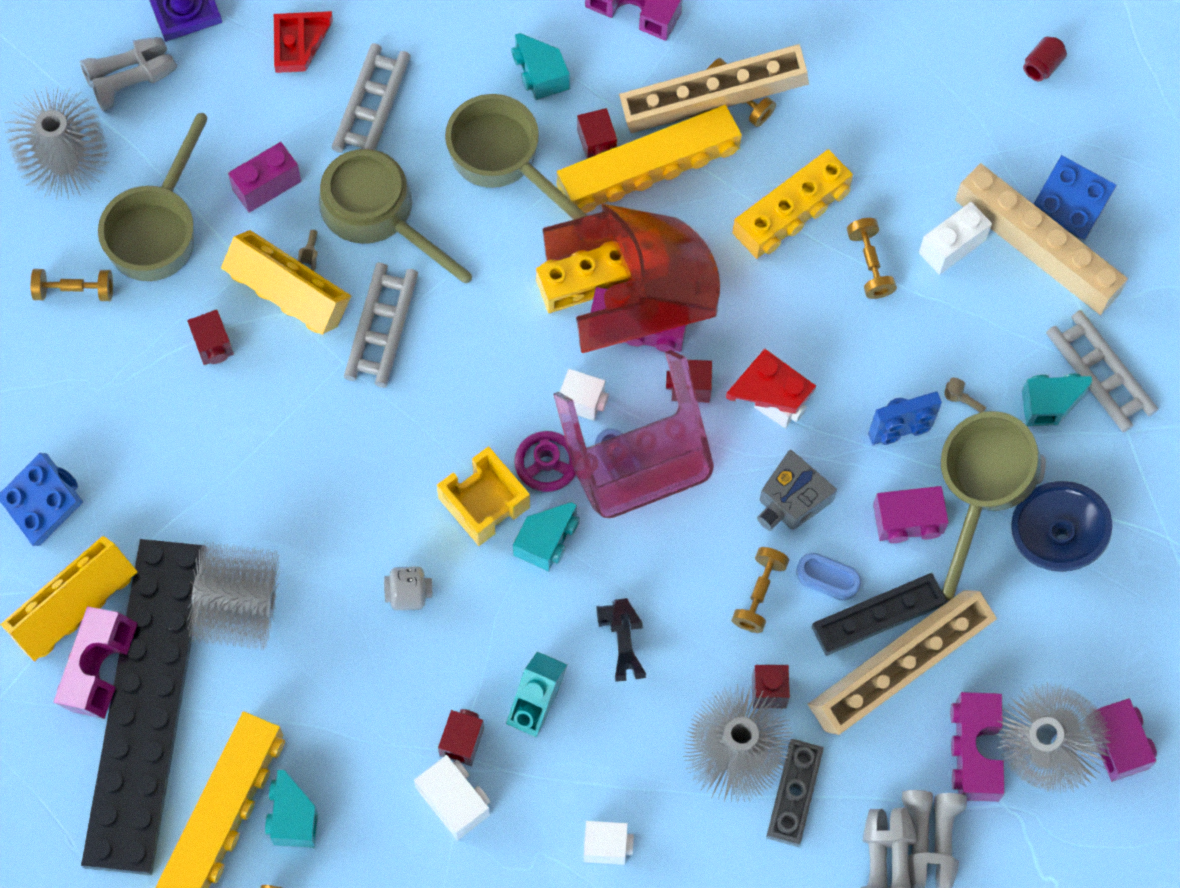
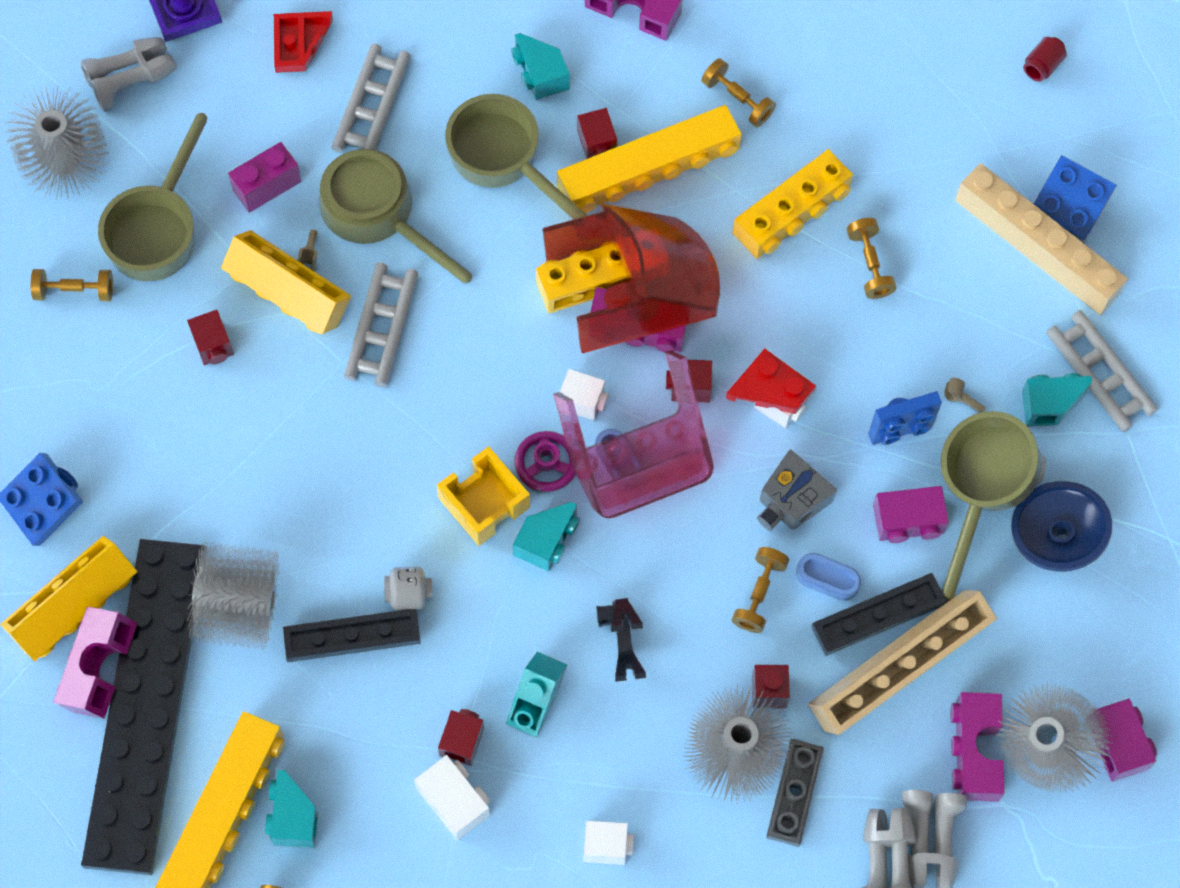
tan brick [619,44,809,133] -> none
white brick [919,202,992,275] -> none
none -> black plate [283,609,421,662]

